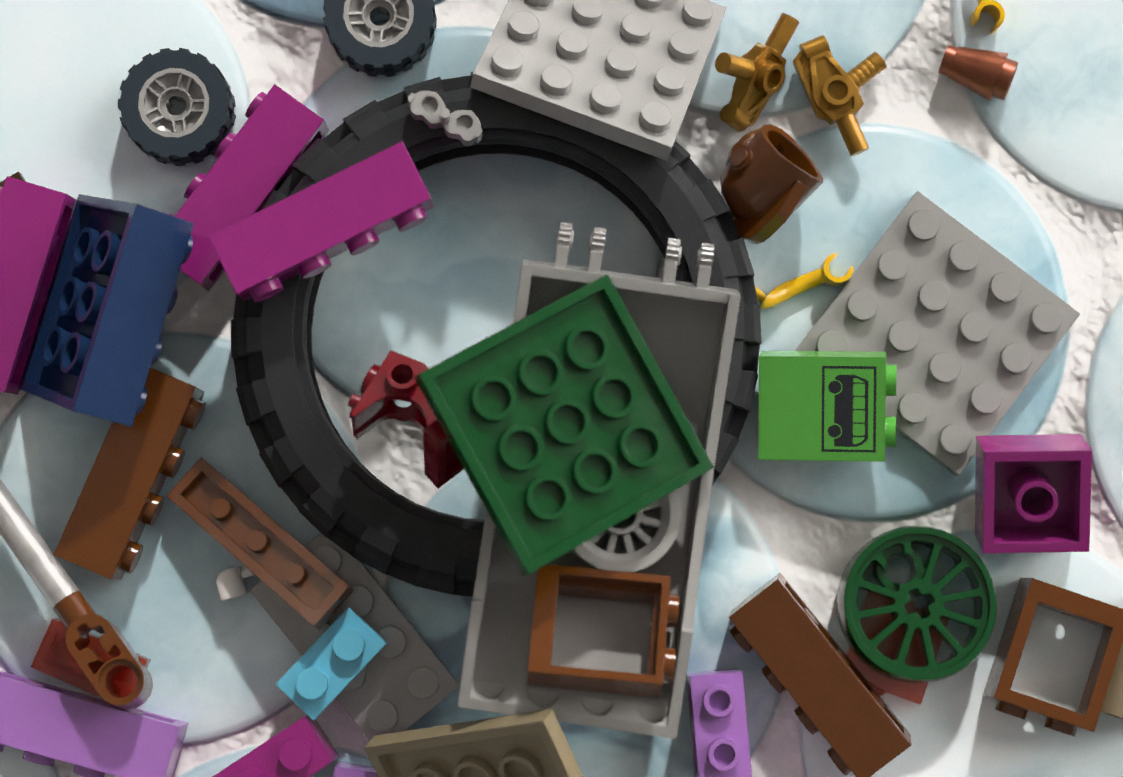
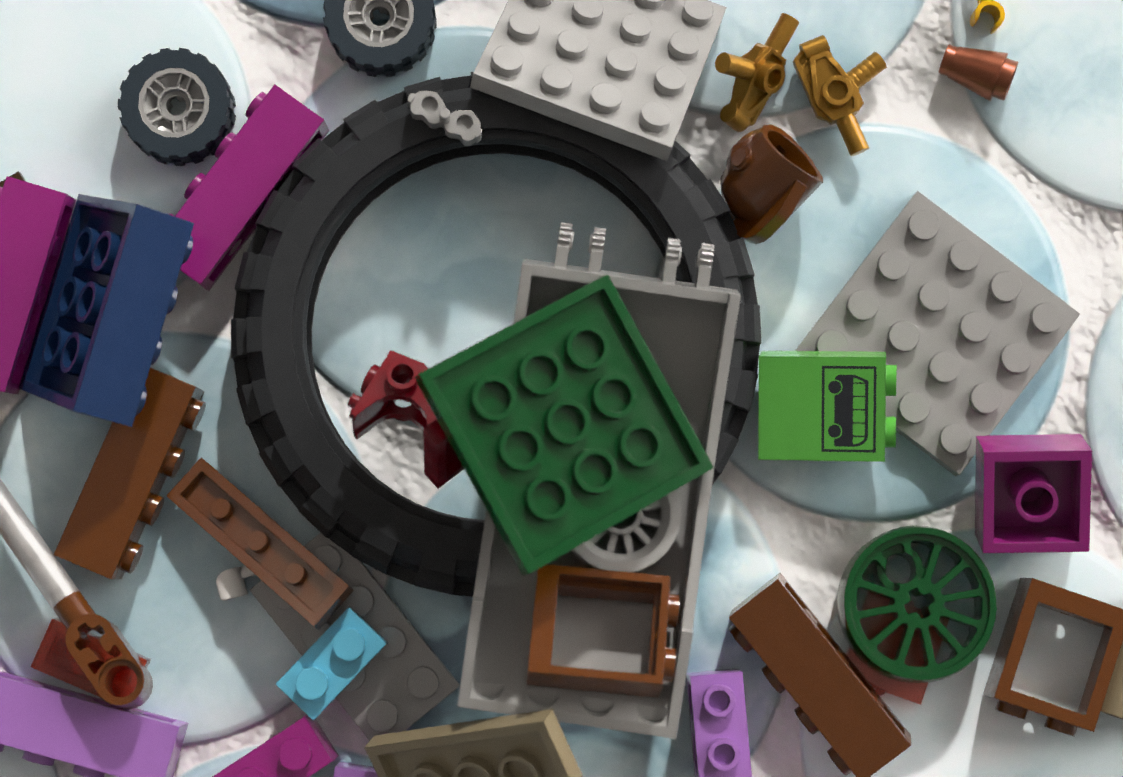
magenta brick [208,141,434,303] -> none
yellow piece [755,253,854,309] -> none

